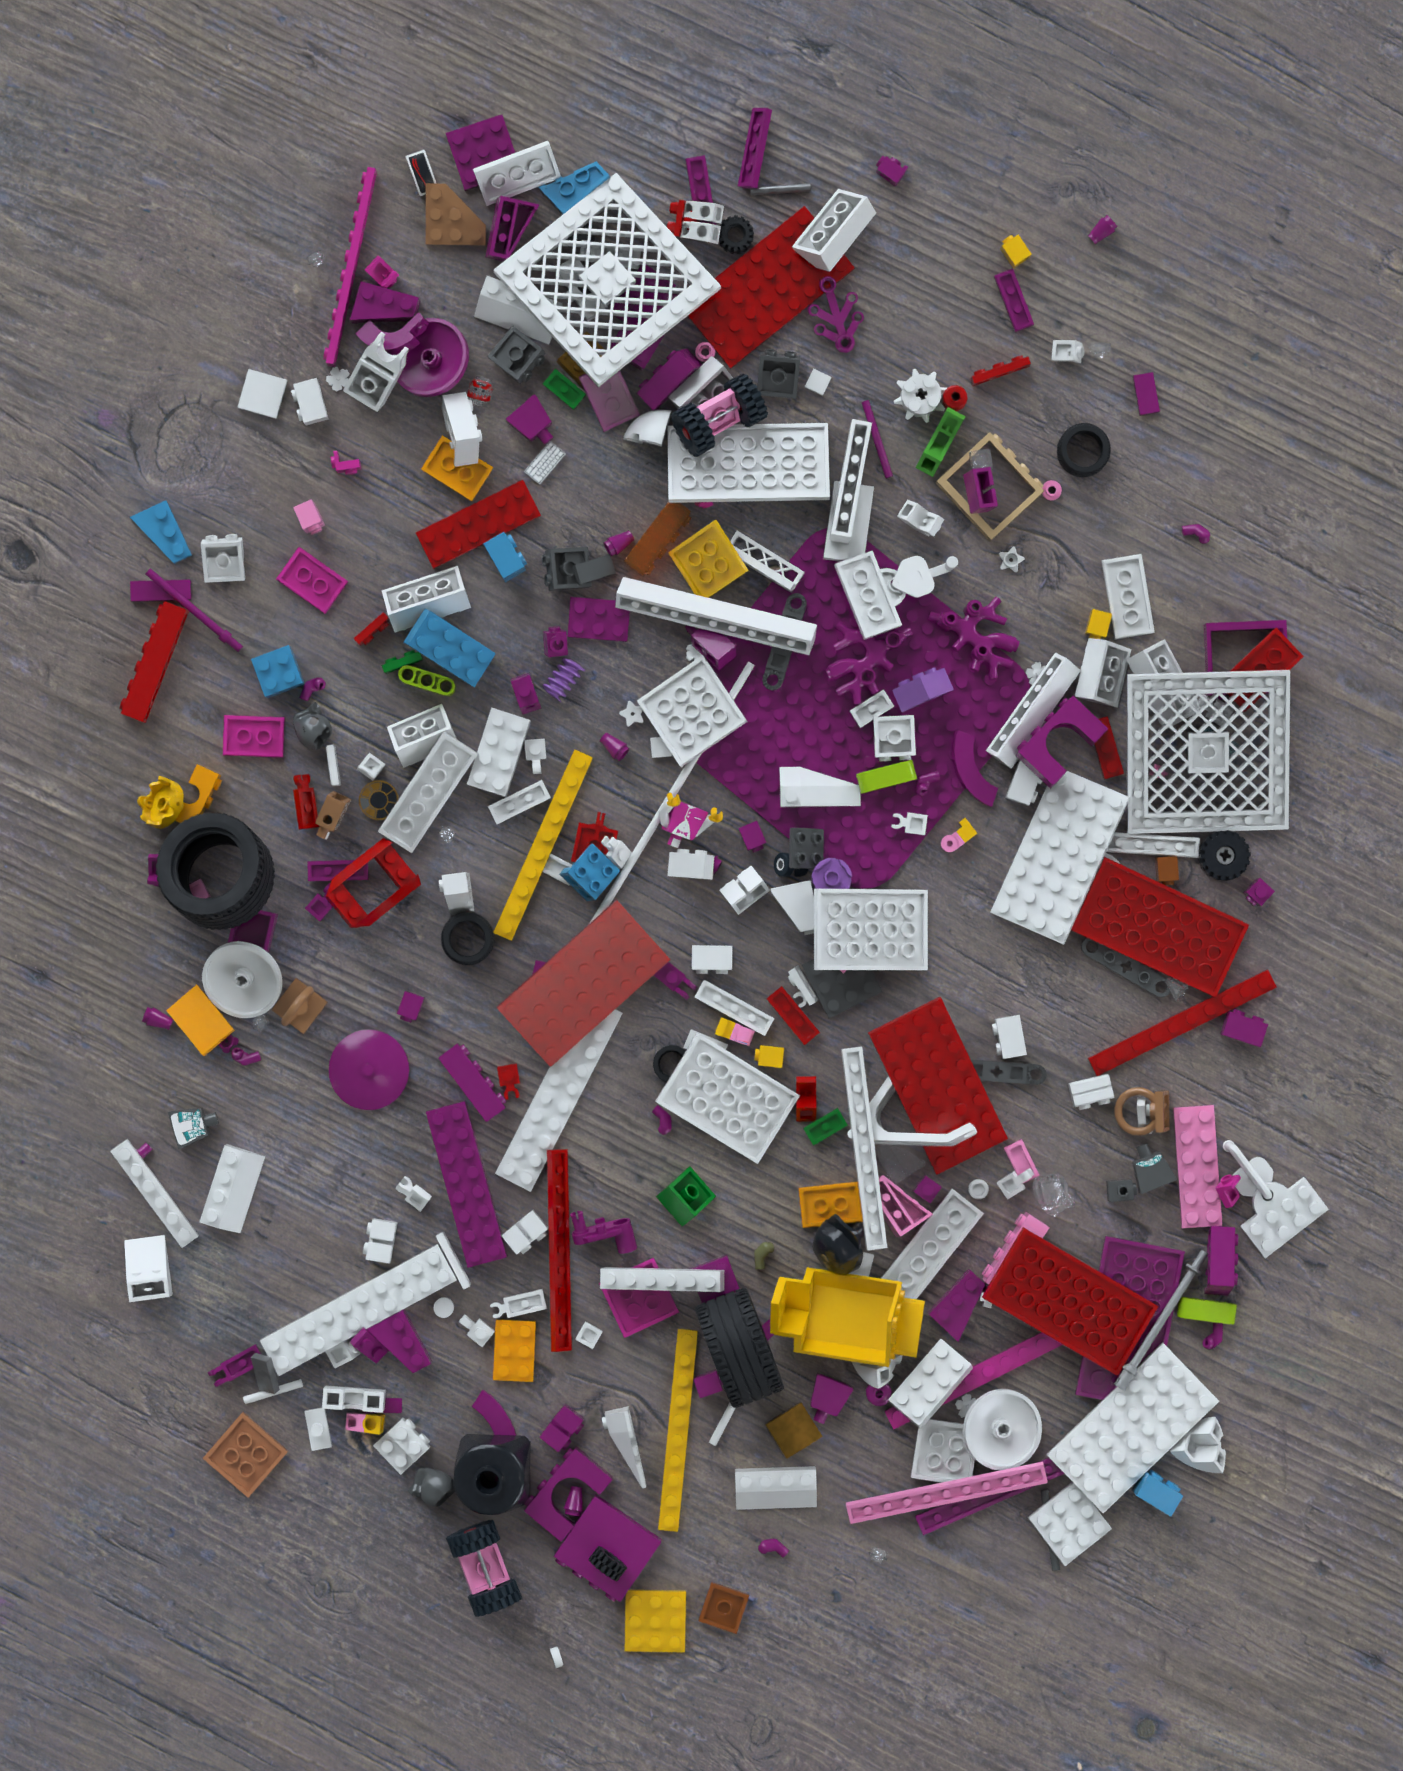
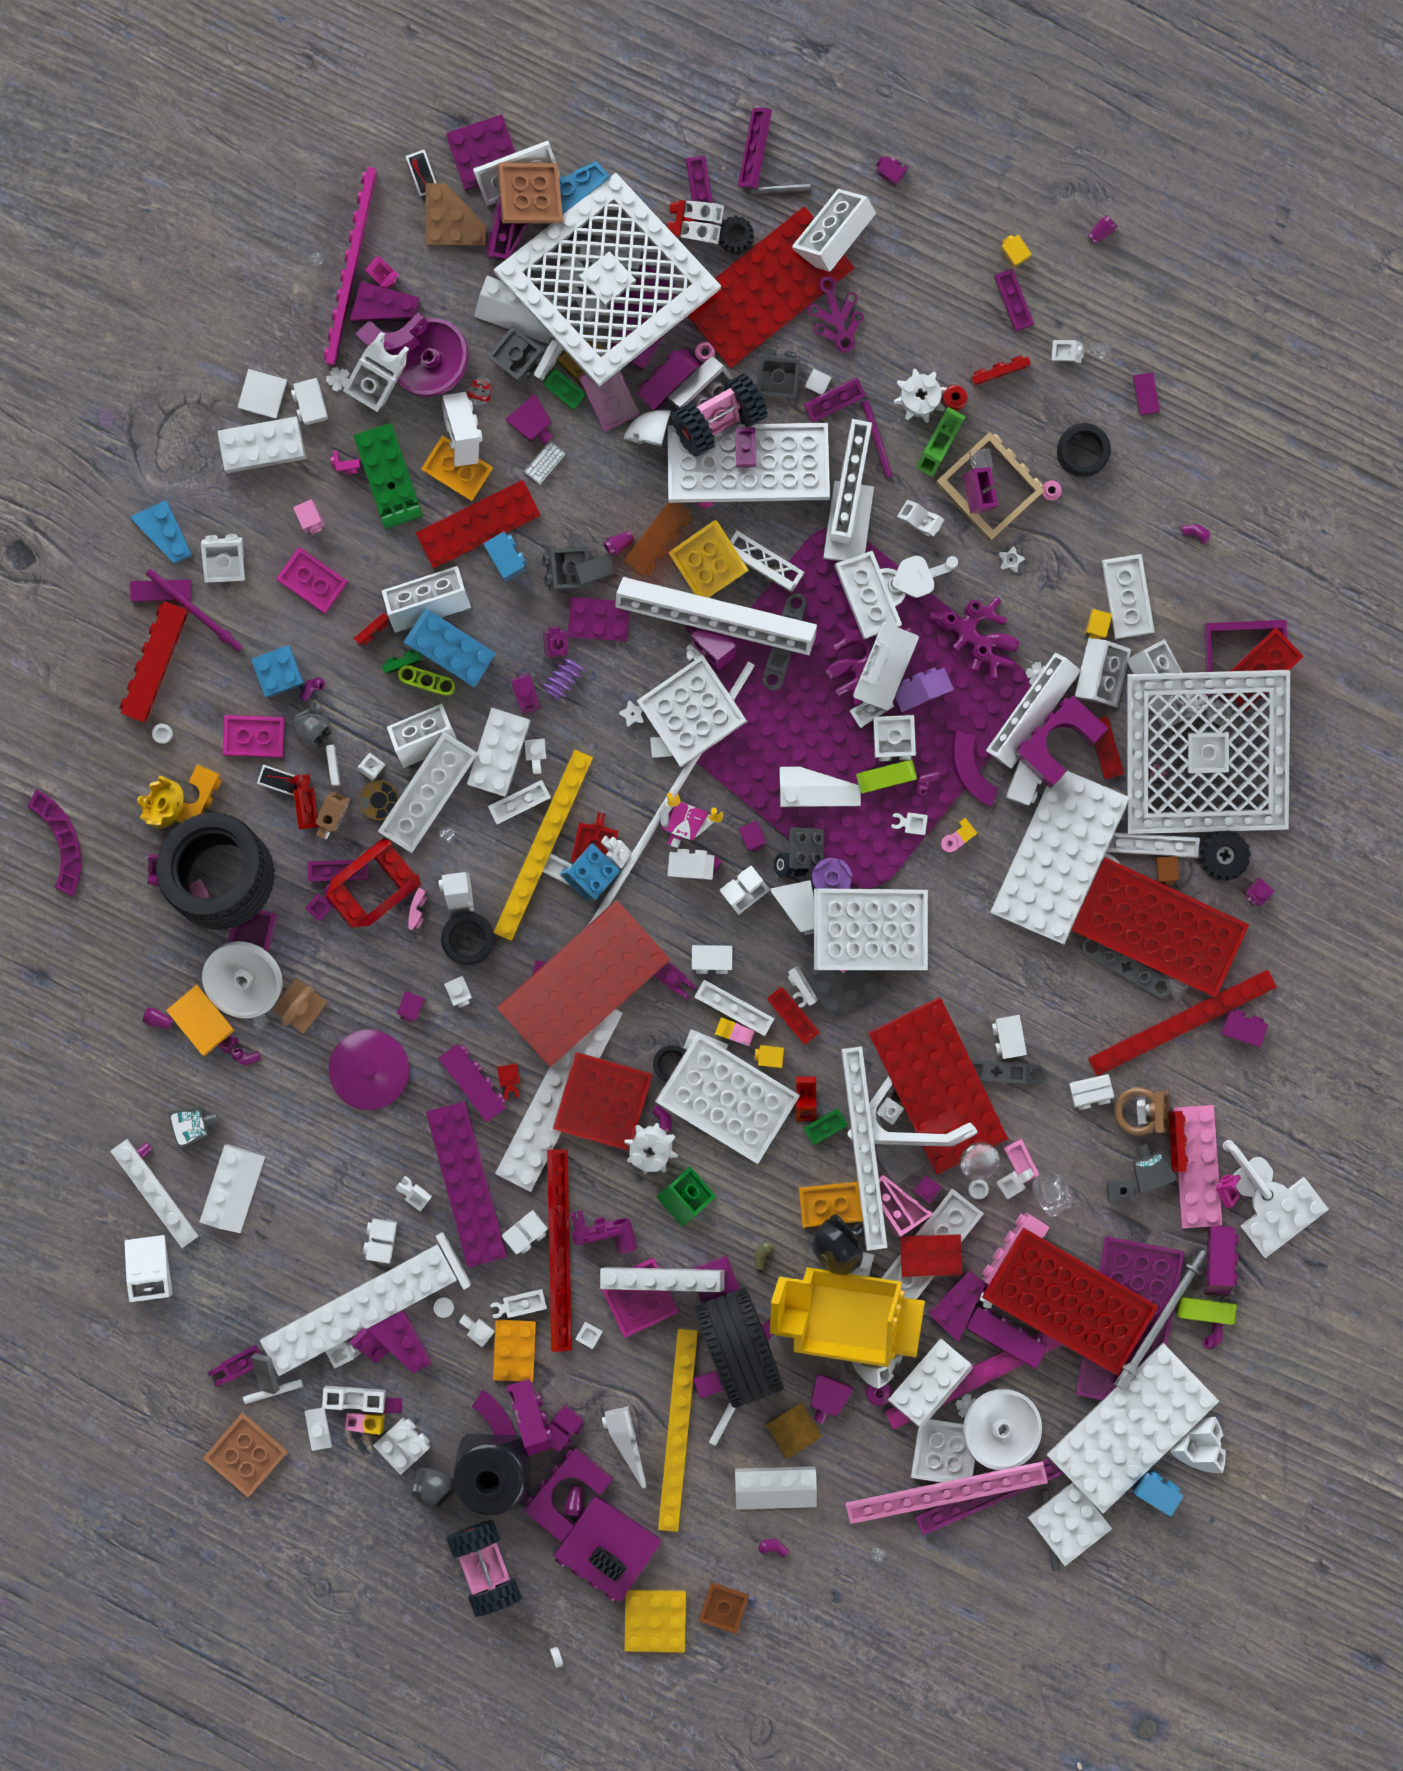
magenta cone [599,733,630,761] -> none
none -> magenta tile [27,789,82,897]
none -> white tile [152,724,173,744]
none -> white brick [217,416,306,473]
none -> black slope [257,764,303,796]
none -> green hinge [353,423,423,529]
none -> bright pink slope [408,888,428,930]
none -> white bracket [444,976,473,1008]
none -> nougat plate [497,163,563,223]
none -> magenta wedge [506,1379,553,1456]
none -> white tile [534,340,563,381]
none -> red plate [552,1051,653,1151]
none -> white brick [624,1123,678,1174]
none -> magenta plate [735,427,756,468]
none -> magenta plate [803,377,866,423]
none -> white bracket [853,622,919,710]
none -> white bracket [877,1098,904,1125]
none -> red plate [900,1234,962,1277]
none -> clear tile [959,1142,999,1181]
none -> magenta brick [965,1306,1048,1370]
none -> red plate [1168,1110,1188,1172]

